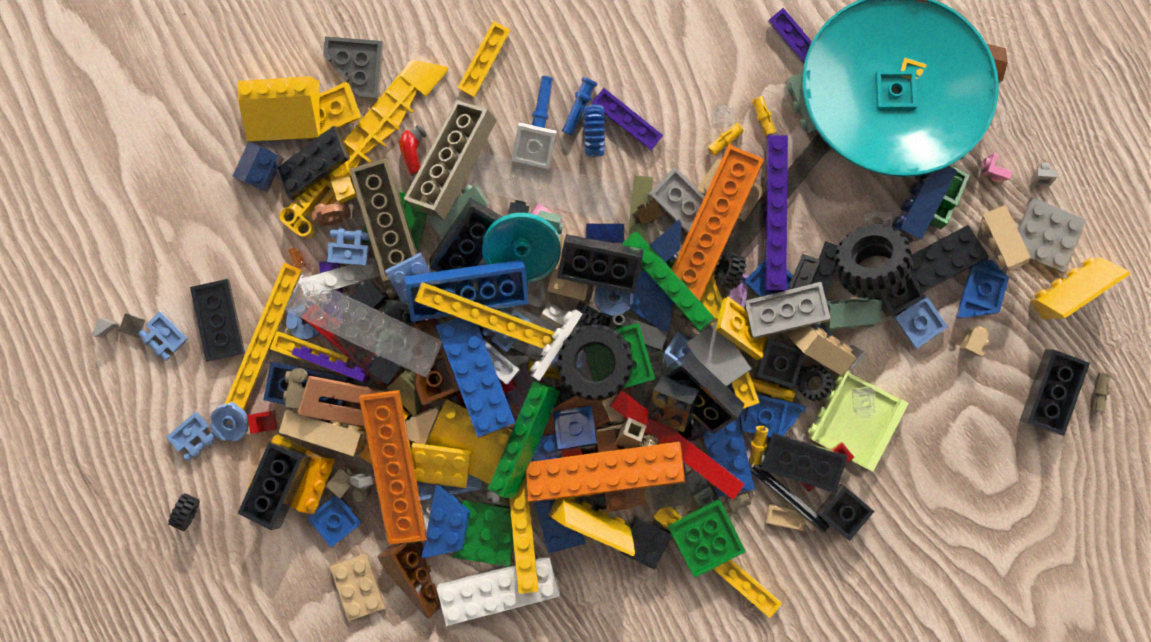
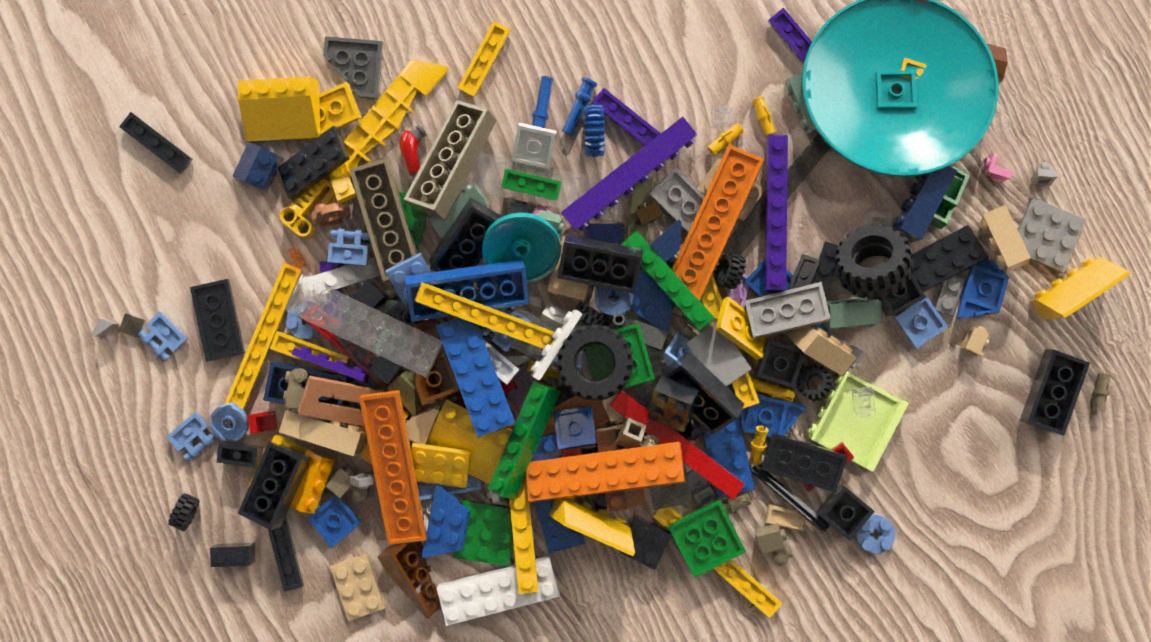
none -> black plate [119,112,193,174]
none -> black brick [210,543,256,567]
none -> black brick [216,441,263,468]
none -> black plate [268,517,304,592]
none -> green plate [501,168,562,201]
none -> dark purple brick [561,117,697,232]
none -> dark tan brick [756,523,793,566]
none -> medium blue plate [855,514,895,554]
none -> light grey plate [934,276,965,316]

